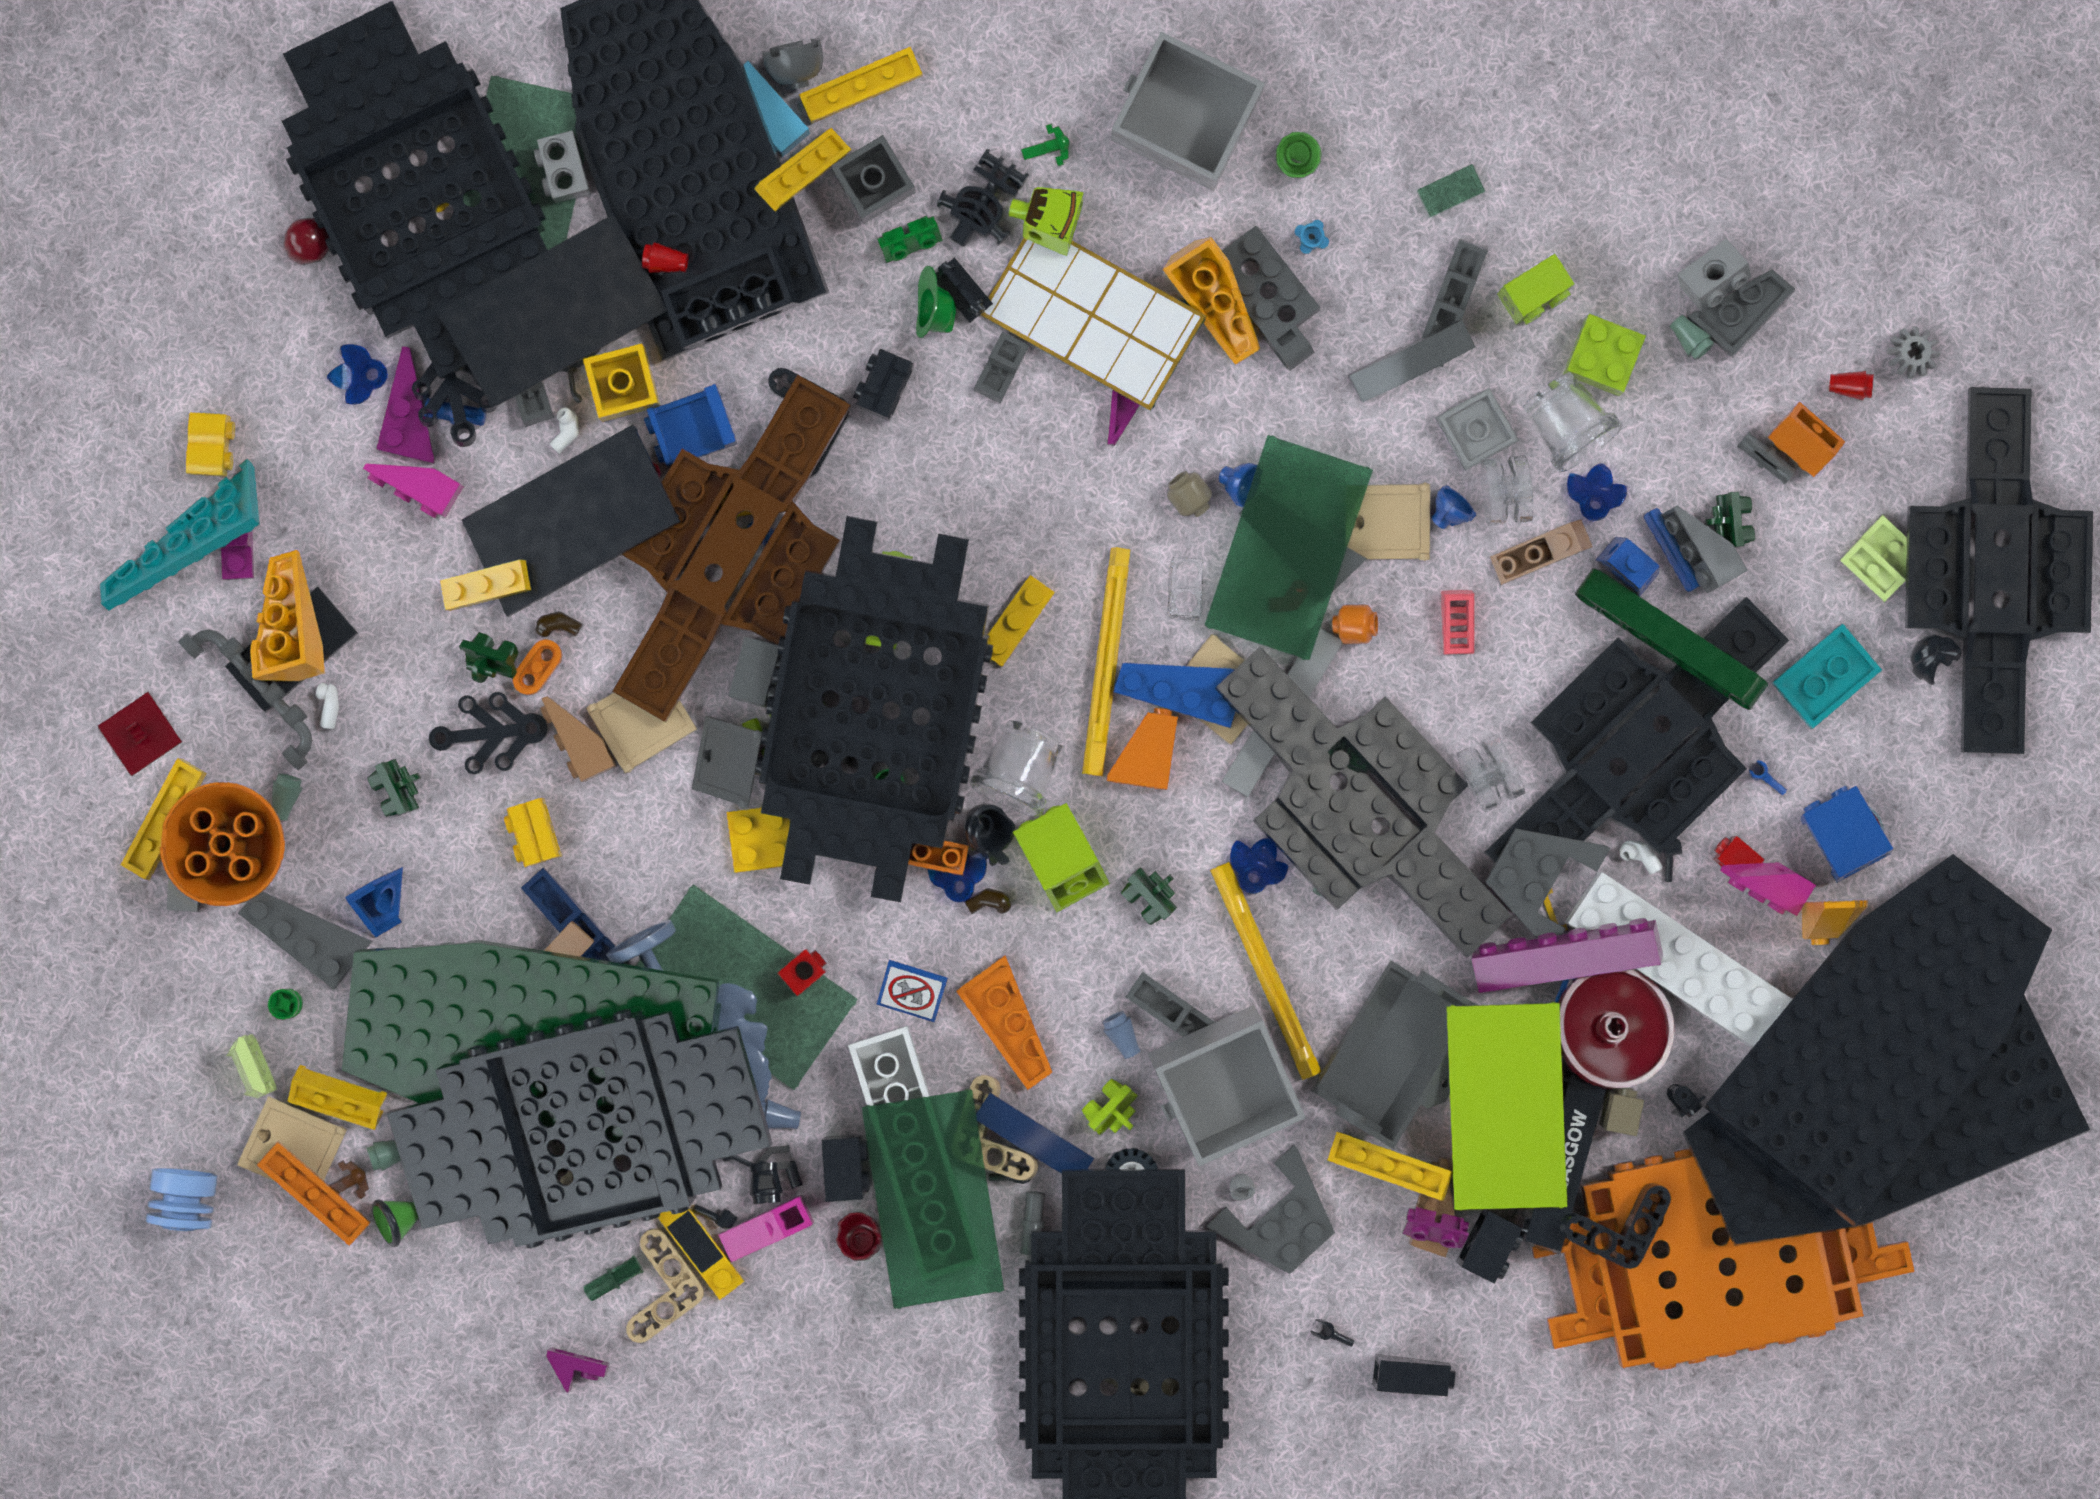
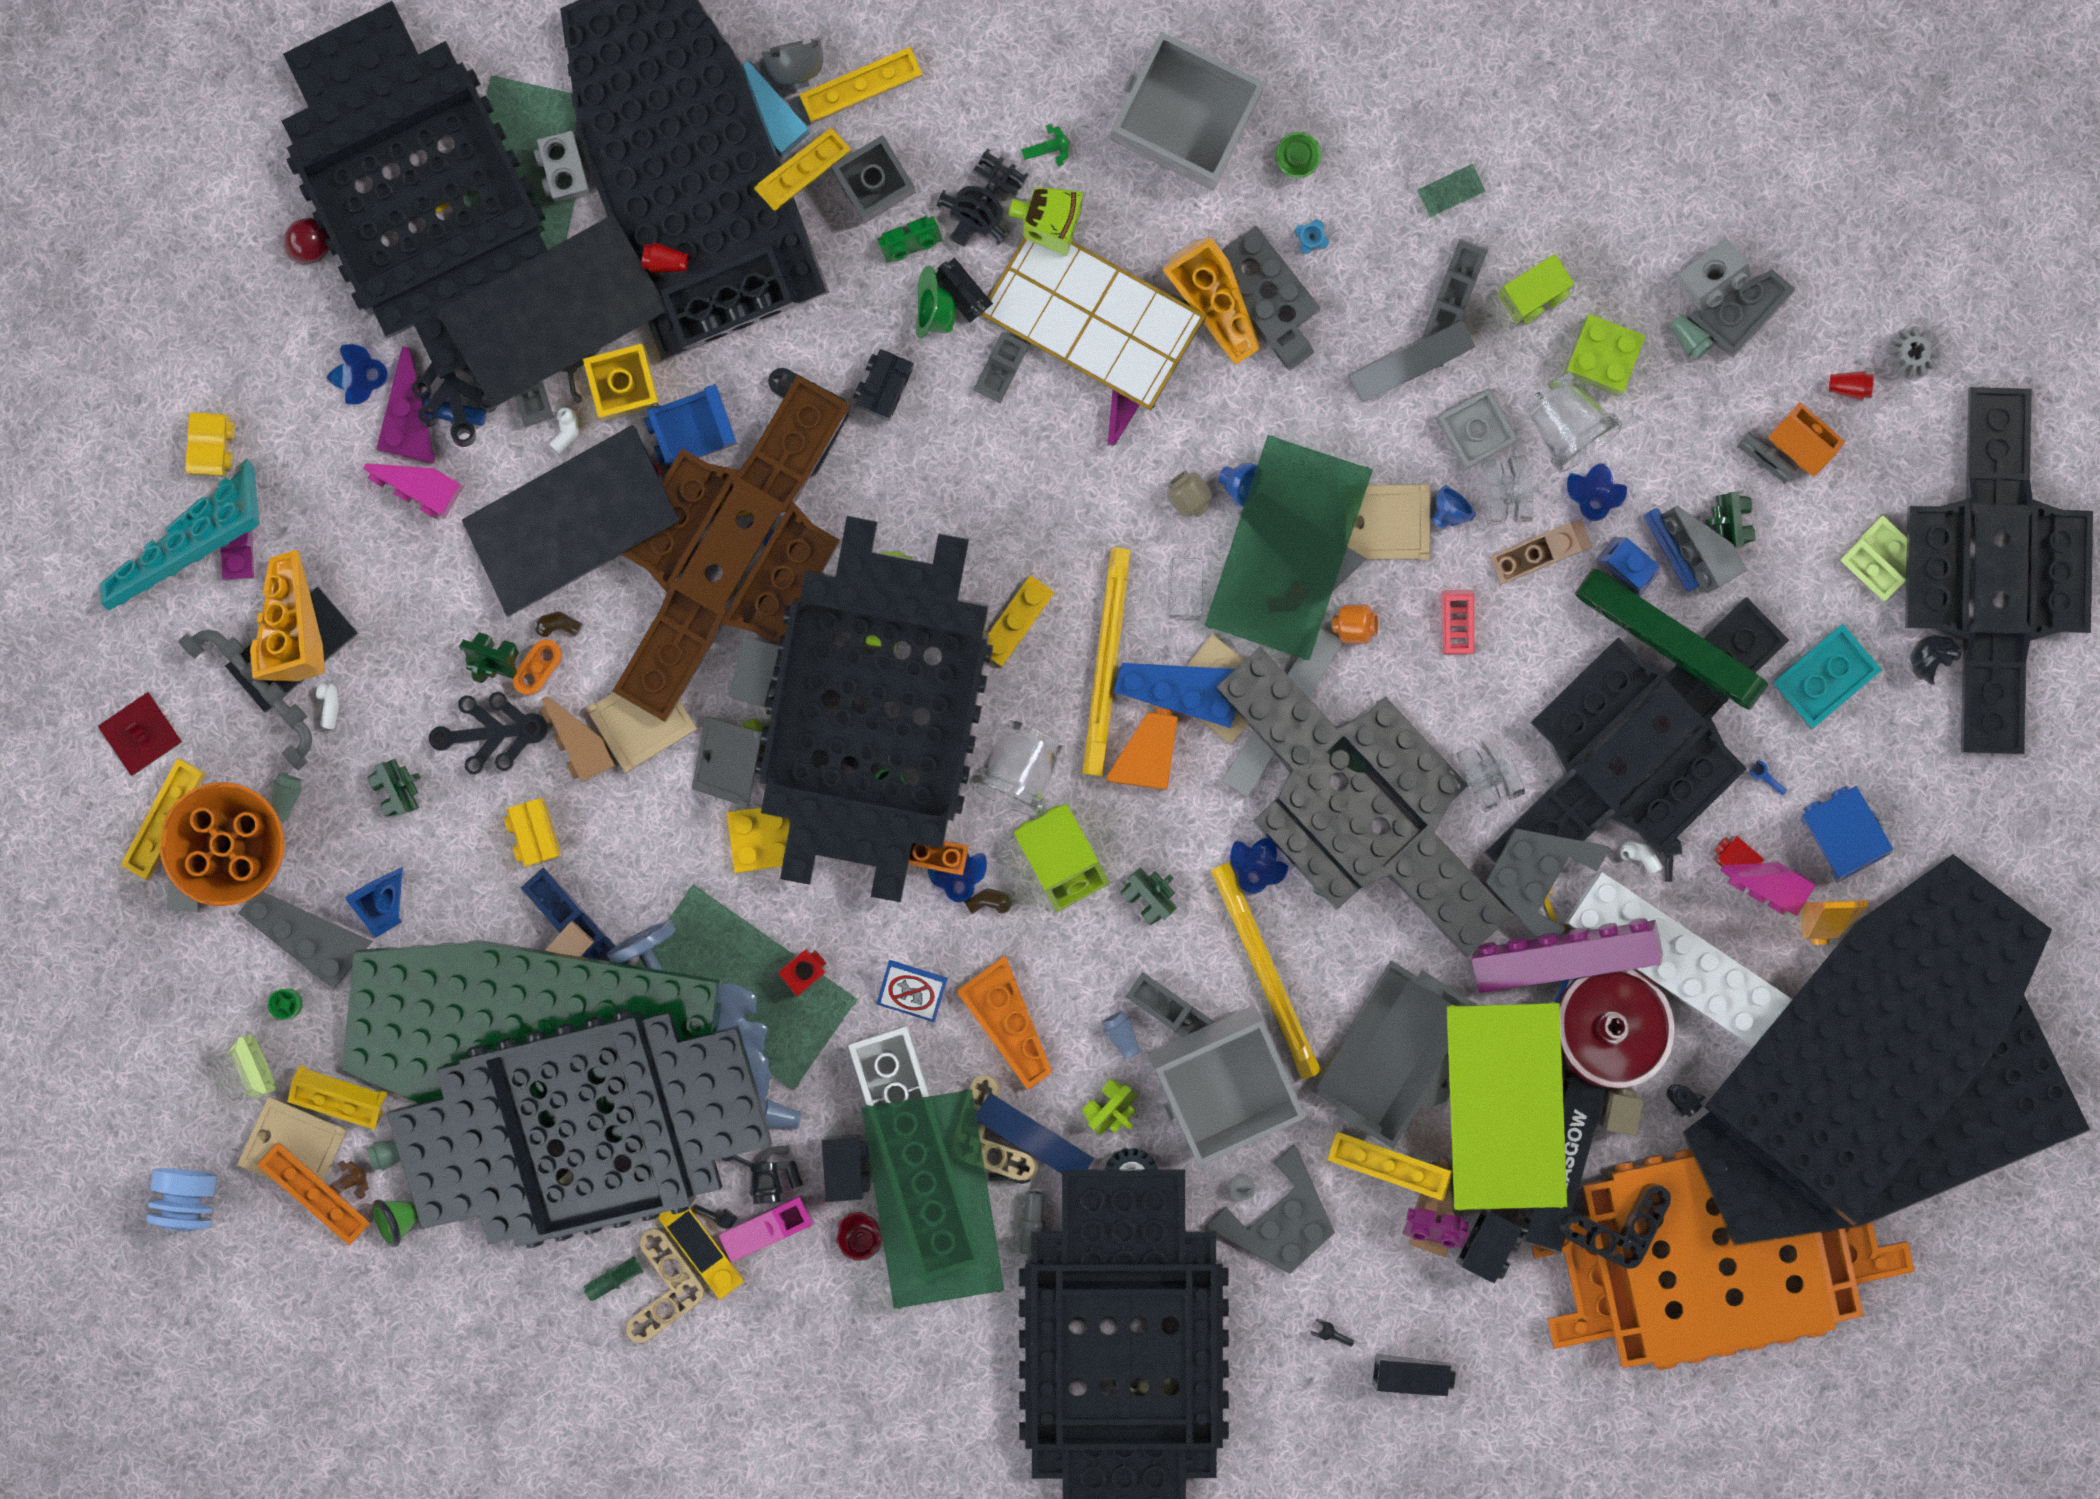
yellow plate [440,560,531,611] -> none
magenta slope [546,1347,610,1393] -> none
black hat [964,804,1015,866] -> none

